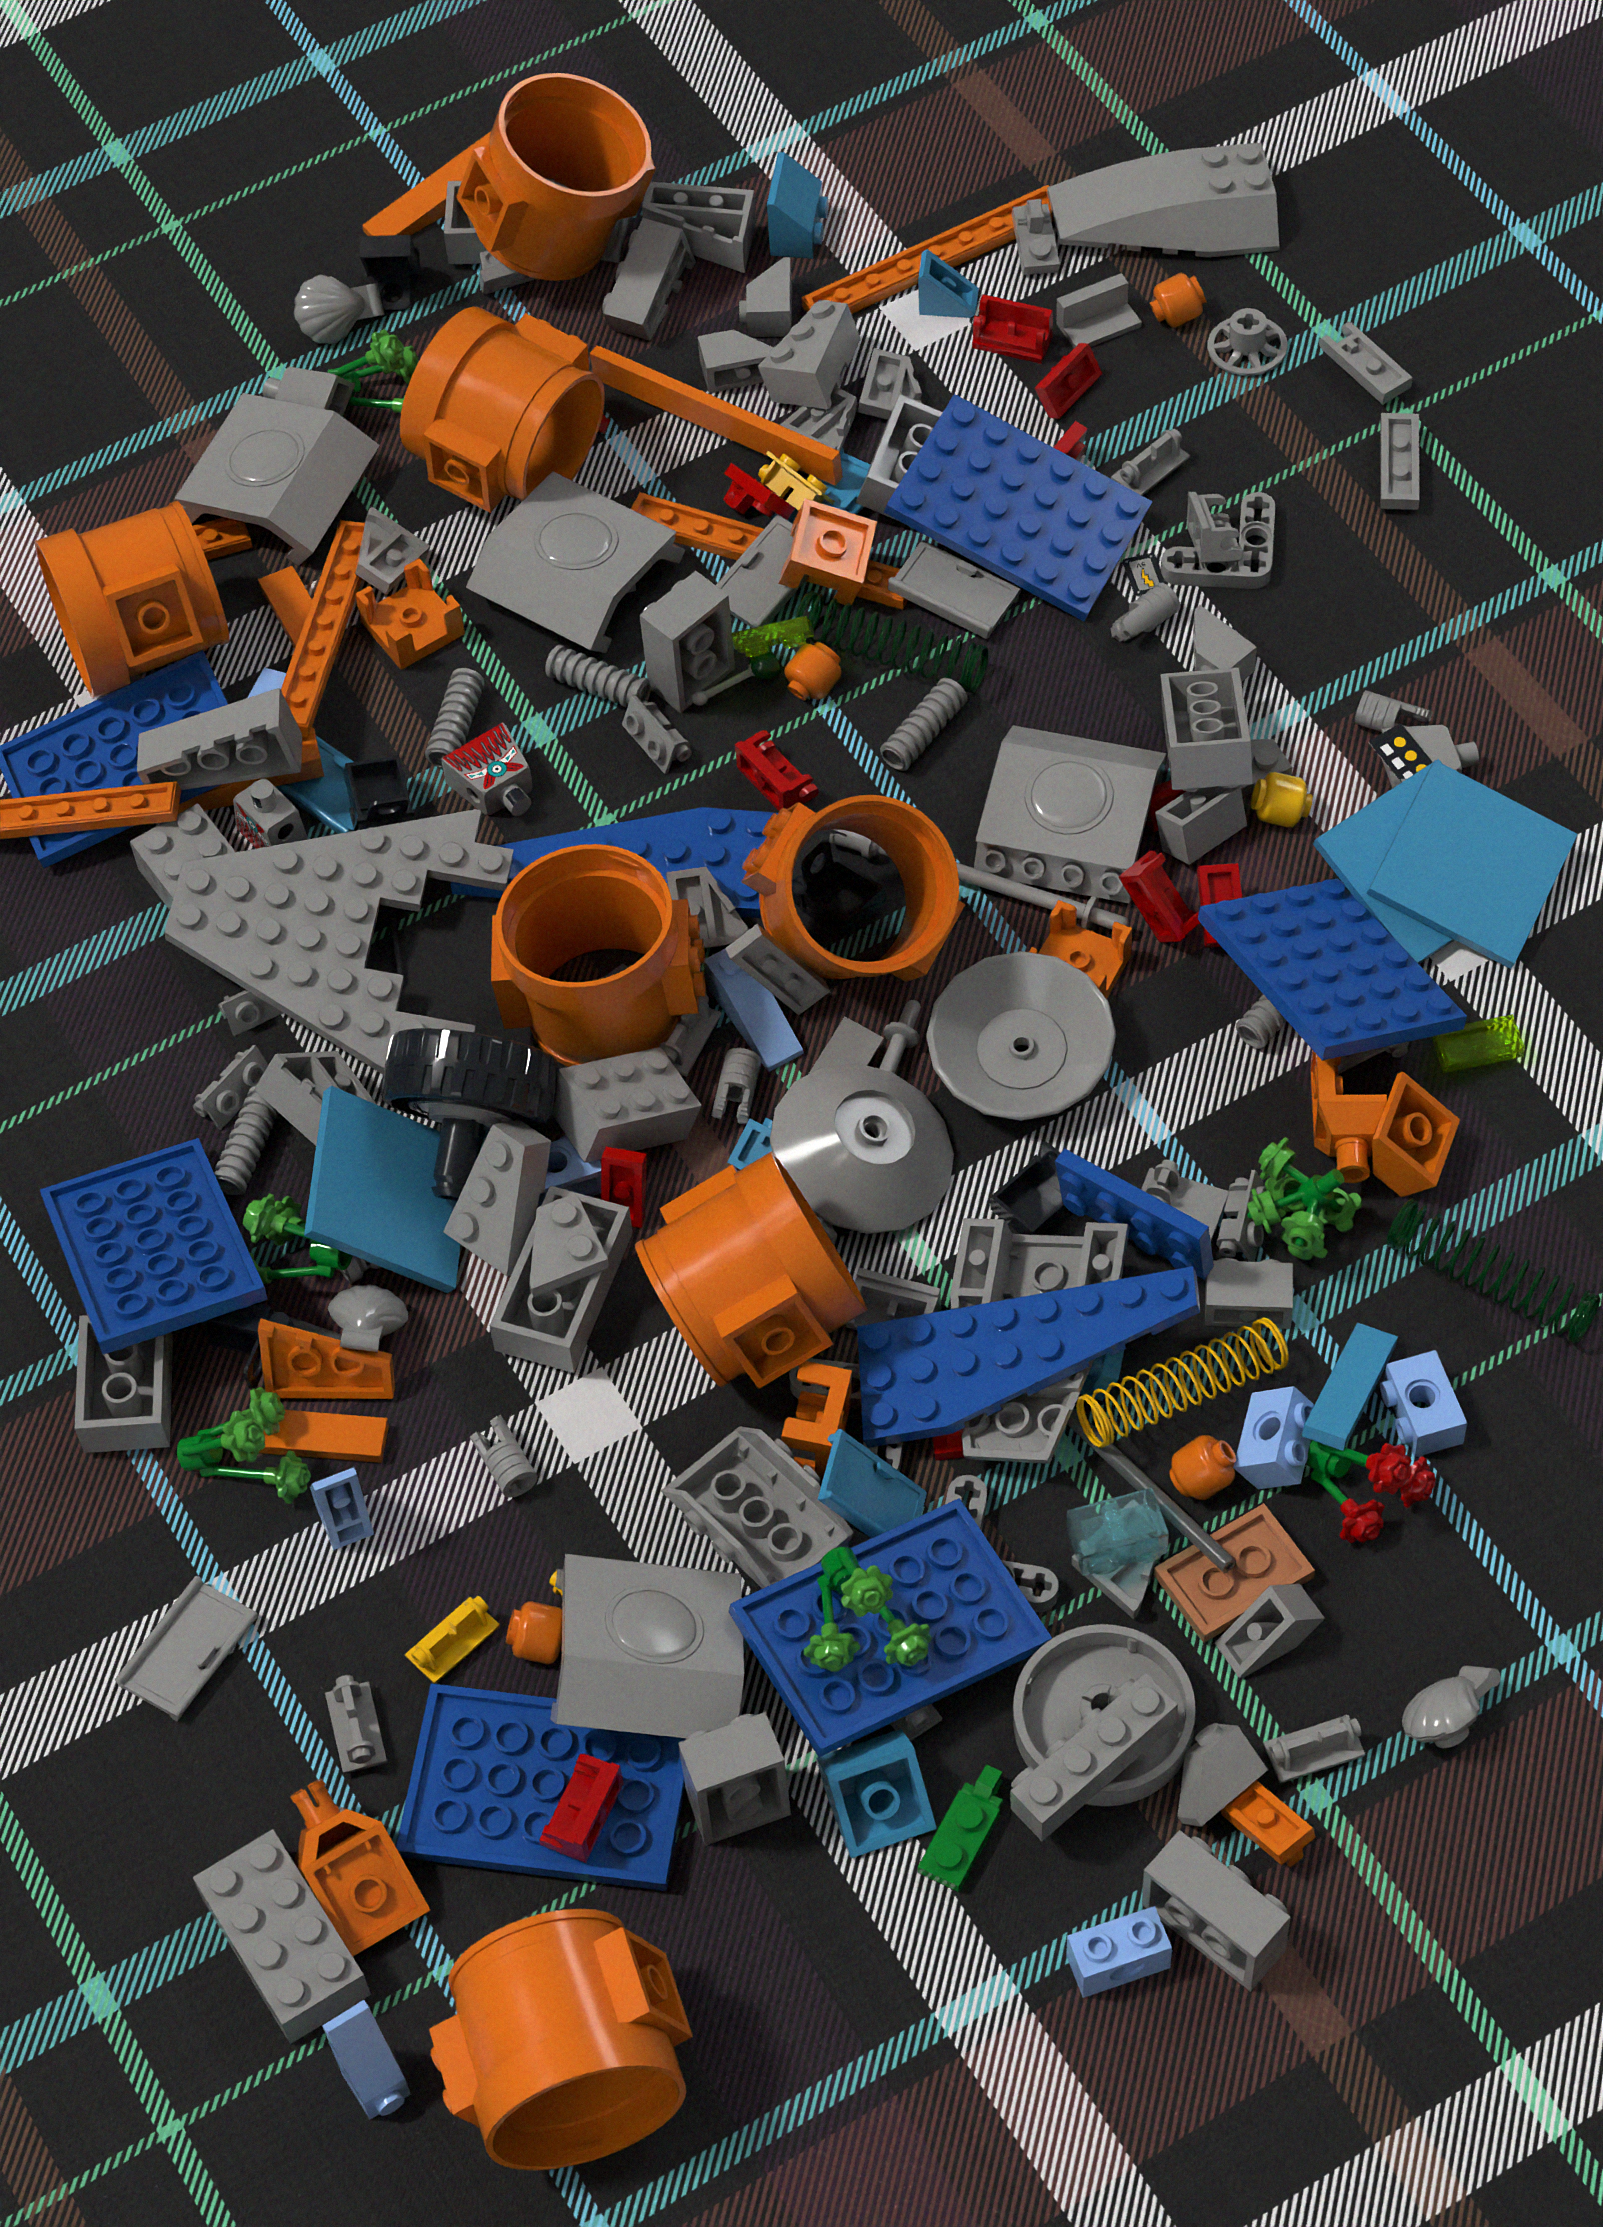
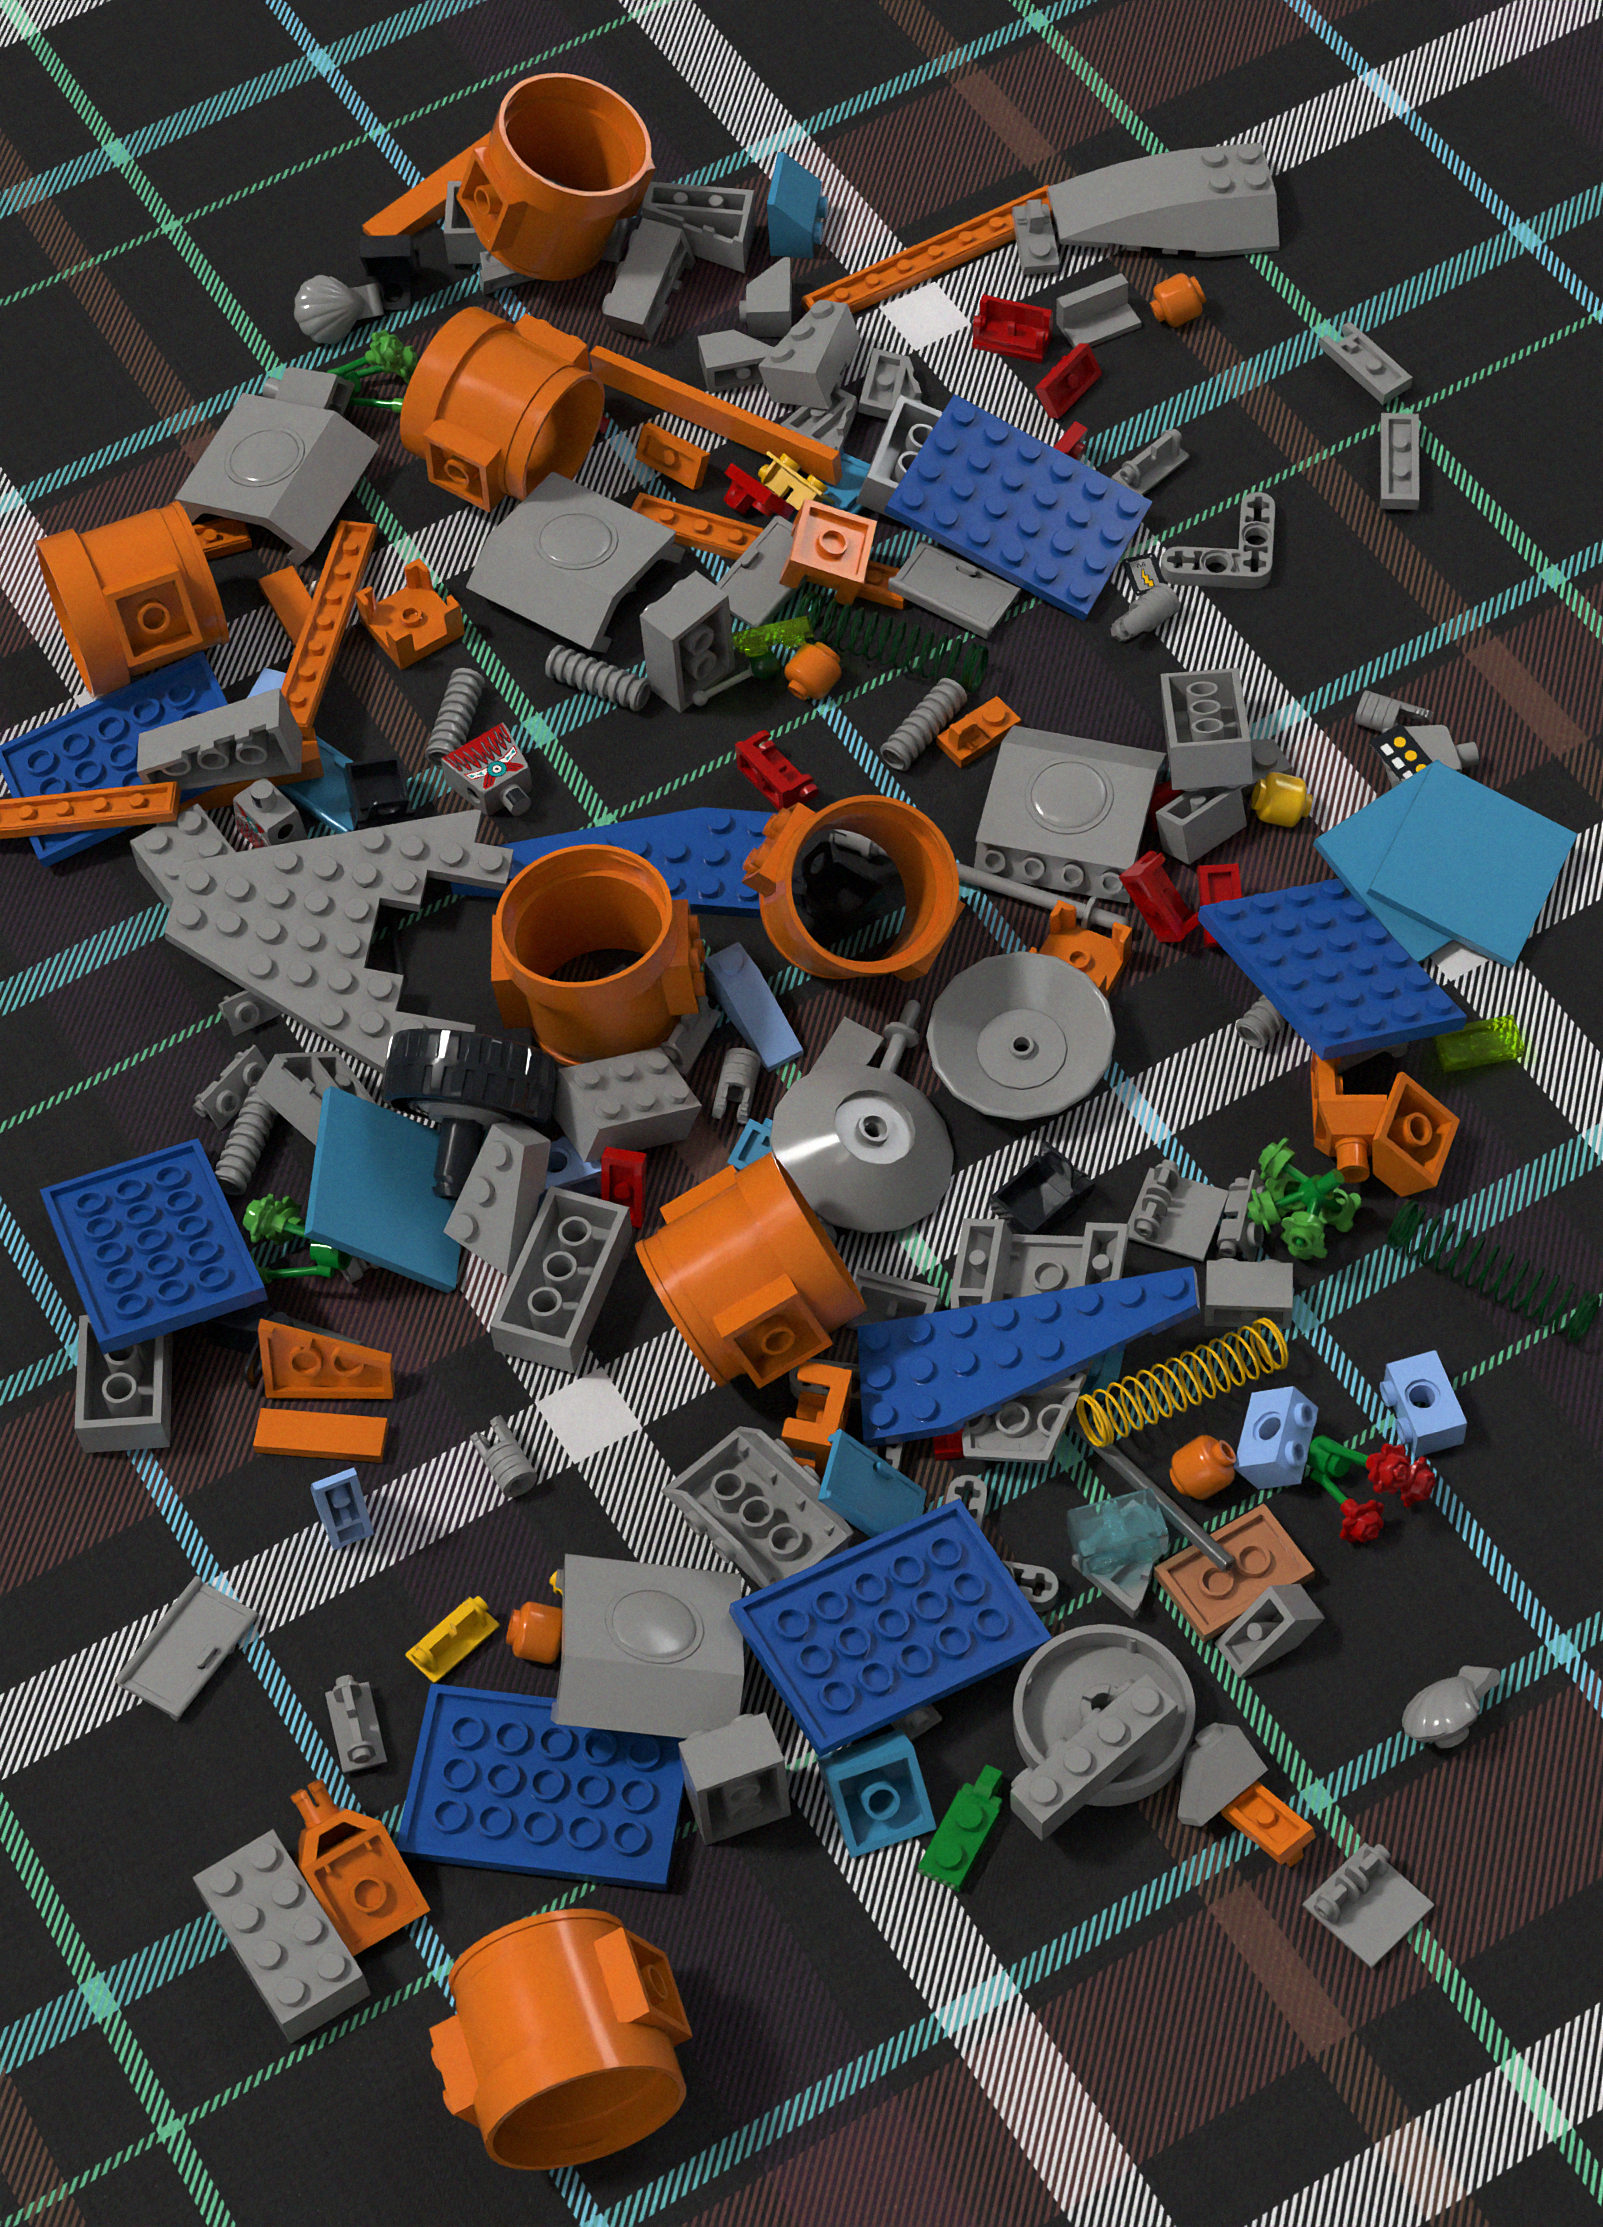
bright green plant [177,1387,311,1504] -> none
light blue slope [322,2000,410,2120] -> none
light grey animal [327,1285,408,1352] -> none
light grey wing [355,507,430,594] -> none
light grey wing [529,1193,609,1297] -> none
red hinge [539,1754,624,1863] -> none
light grey hinge [622,695,692,774] -> none
light grey wing [666,867,750,949] -> none
light grey plate [725,924,830,1015] -> none
bright green plant [804,1547,932,1672] -> none
dark azure slope [918,249,979,318] -> none
blue plate [1055,1148,1214,1280] -> none
light blue brick [1066,1906,1172,1998] -> none
light grey brick [1142,1830,1290,1992] -> none
light grey hinge [1186,492,1243,562] -> none
light grey slope [1193,605,1257,682] -> none
light grey wheel [1207,308,1288,376] -> none
light grey hinge [1263,1715,1365,1784] -> none
dark azure tile [1302,1323,1398,1451] -> none
none -> orange hinge [635,422,710,490]
none -> orange hinge [936,696,1021,768]
none -> light grey hinge [1302,1843,1434,1969]

